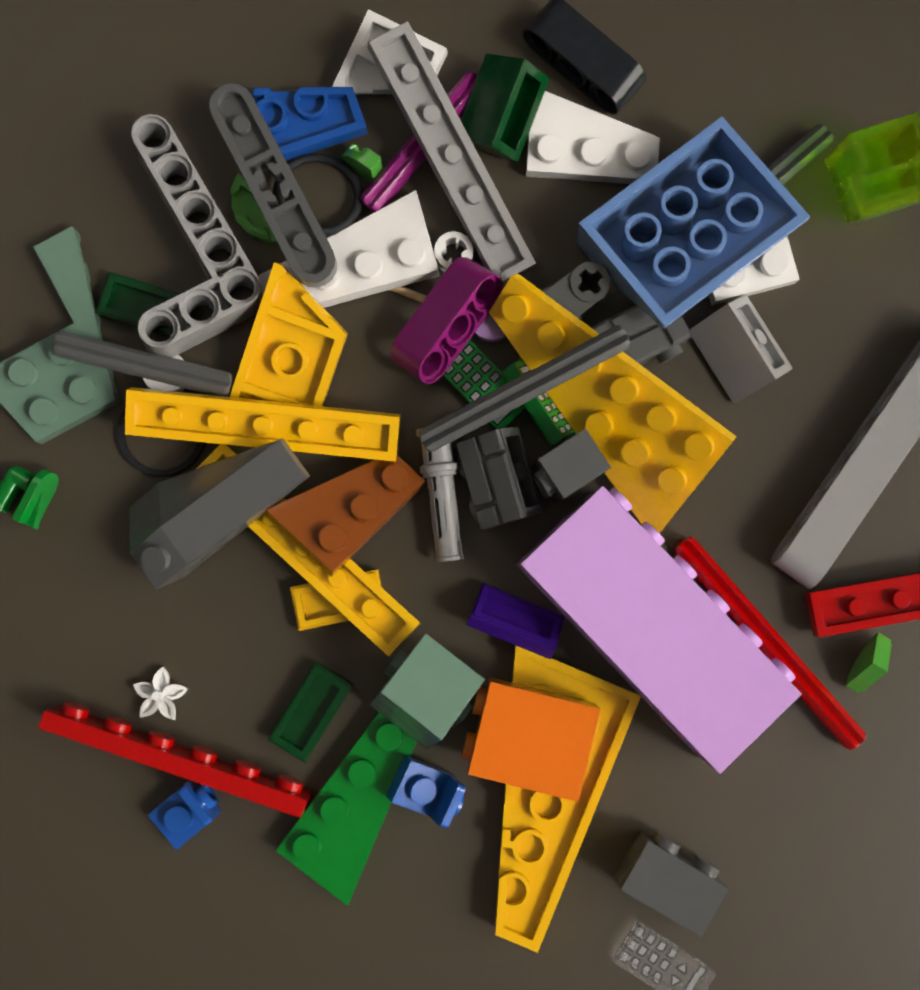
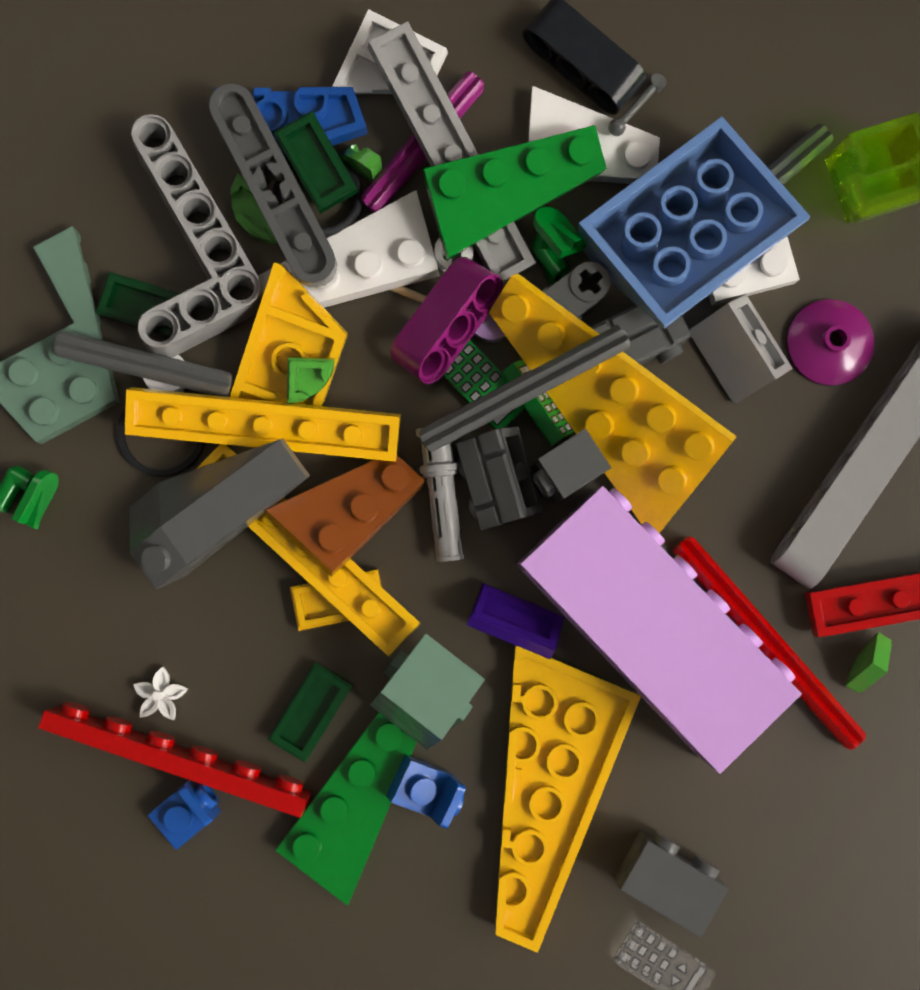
dark green brick [461,53,550,163] -> none
orange brick [461,677,600,802] -> none
none -> dark green tile [274,111,358,214]
none -> bright green tile [287,356,335,403]
none -> green wing [422,125,607,261]
none -> green piece [531,207,587,285]
none -> dark grey hinge [608,73,667,136]
none -> magenta dish [786,299,874,386]

